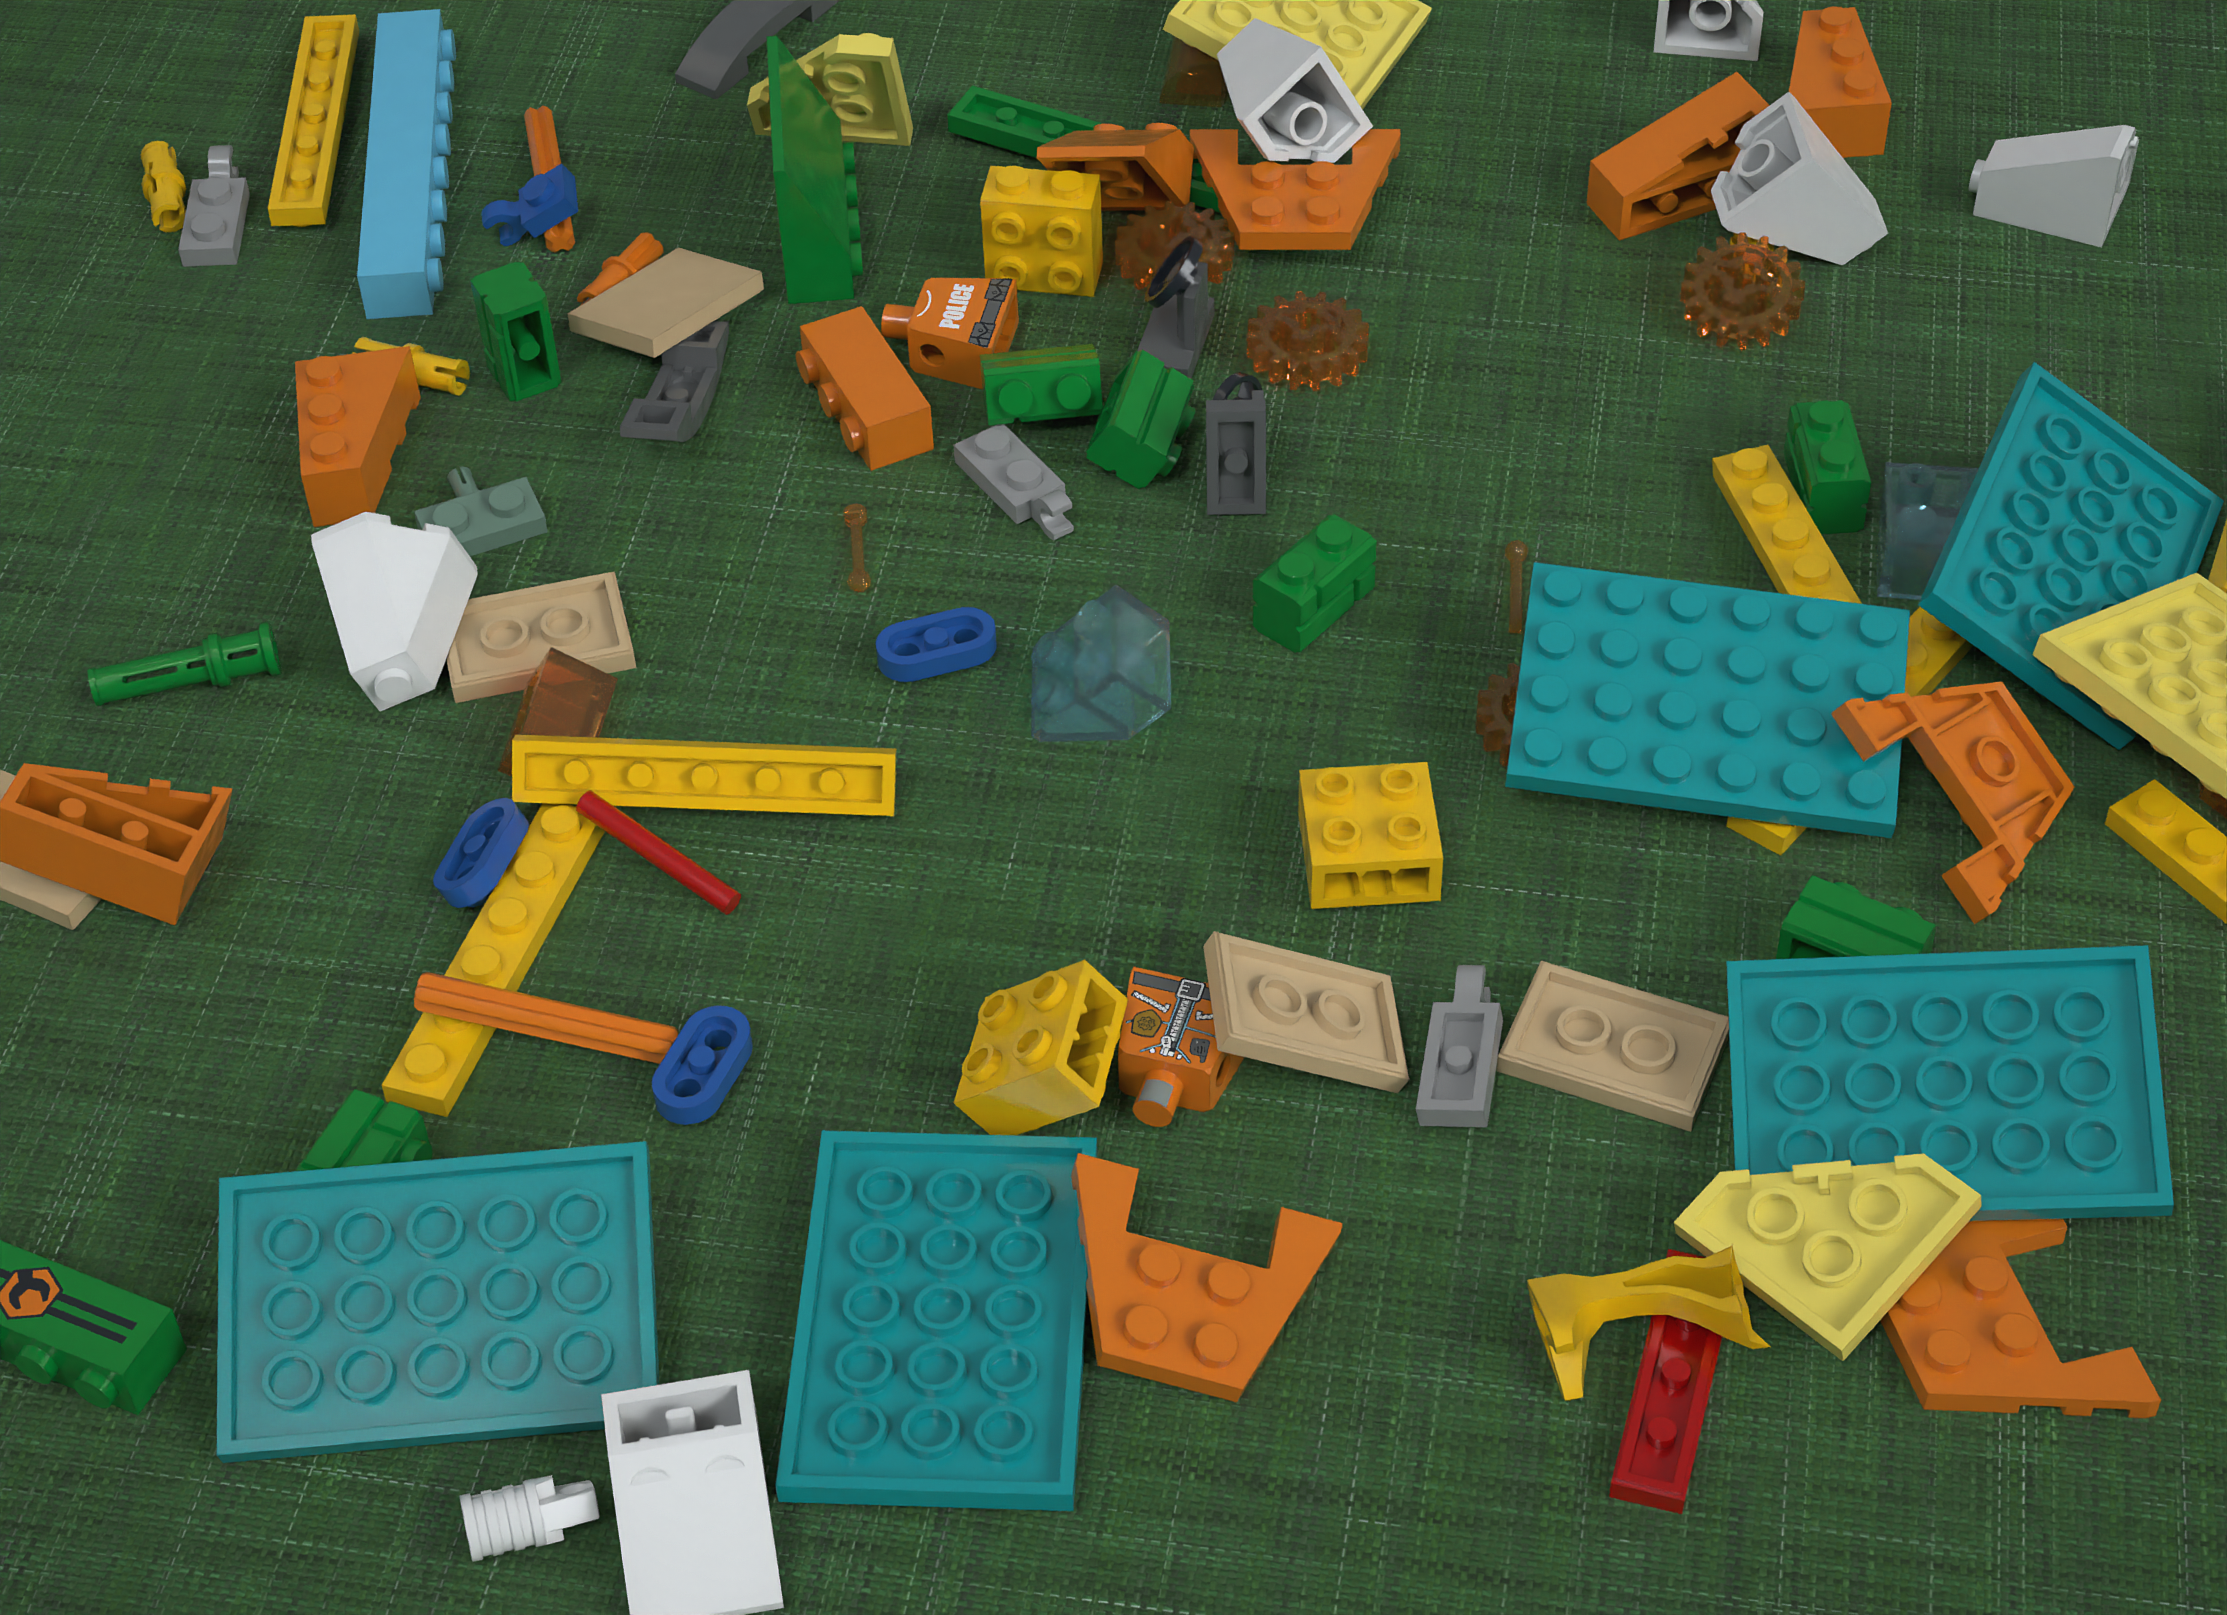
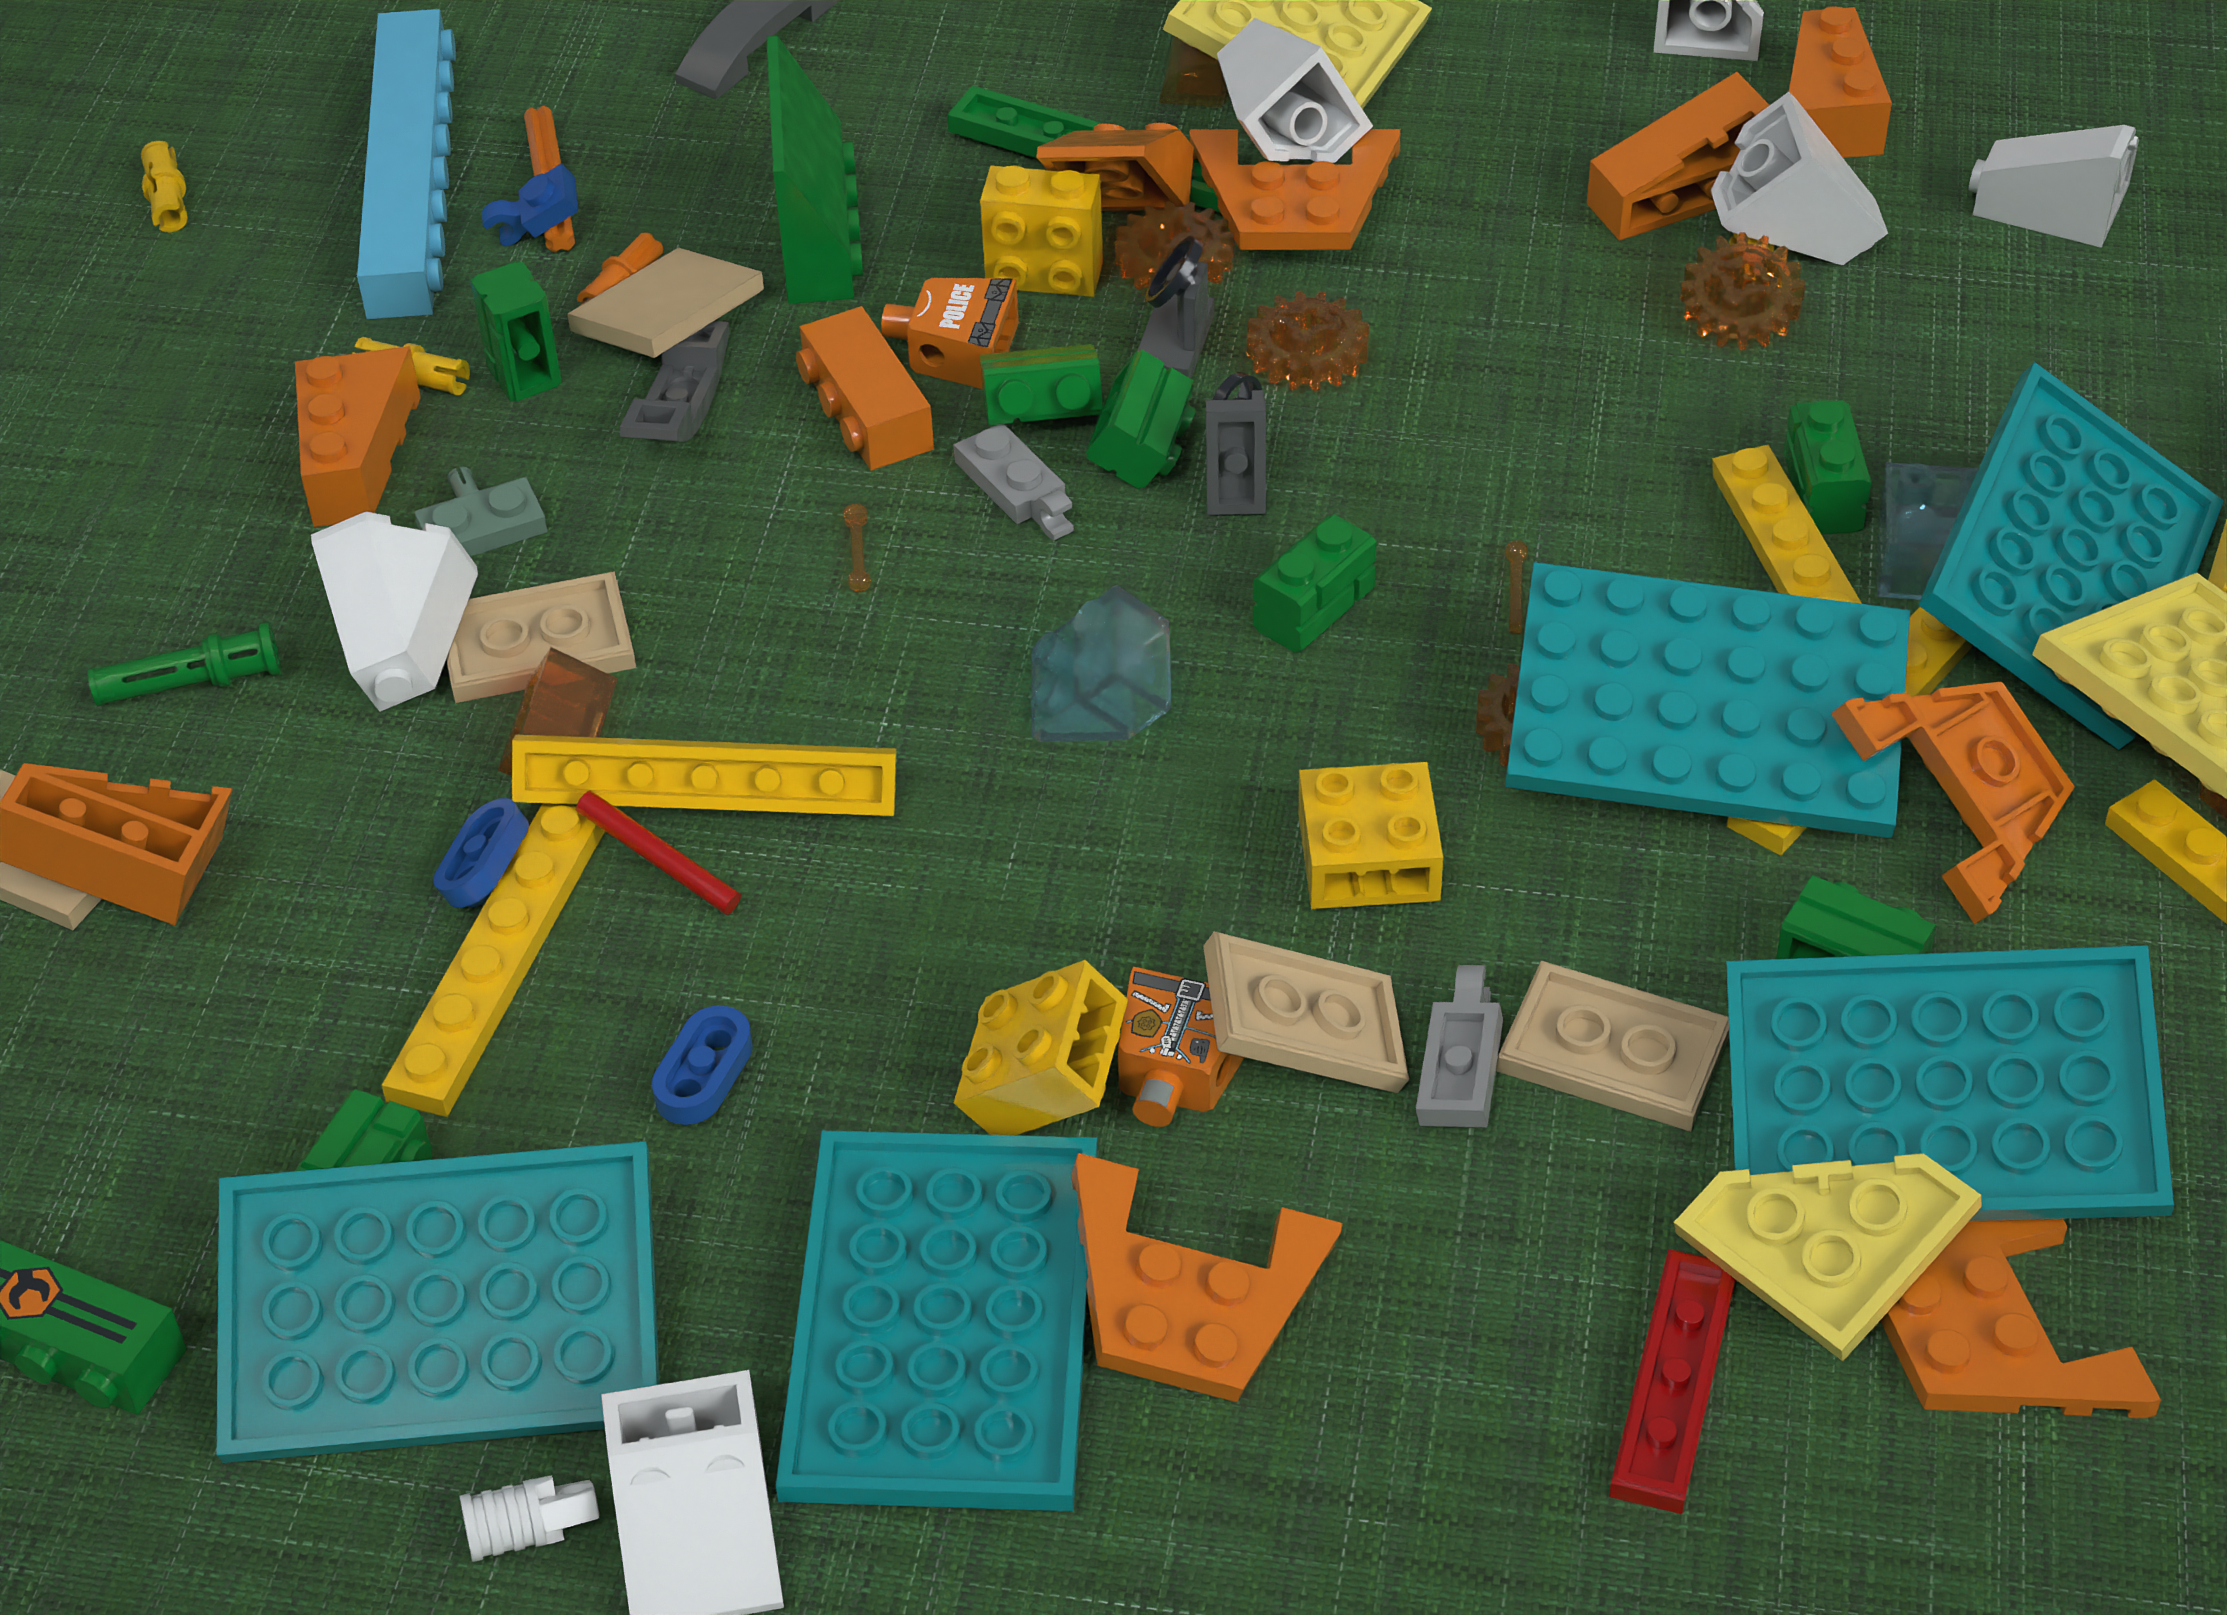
light grey plate [178,145,250,267] -> none
yellow plate [268,15,359,227] -> none
orange axle [414,972,679,1064] -> none
light yellow plate [747,33,913,146] -> none
blue plate [876,607,997,682] -> none
yellow animal [1527,1245,1771,1402] -> none

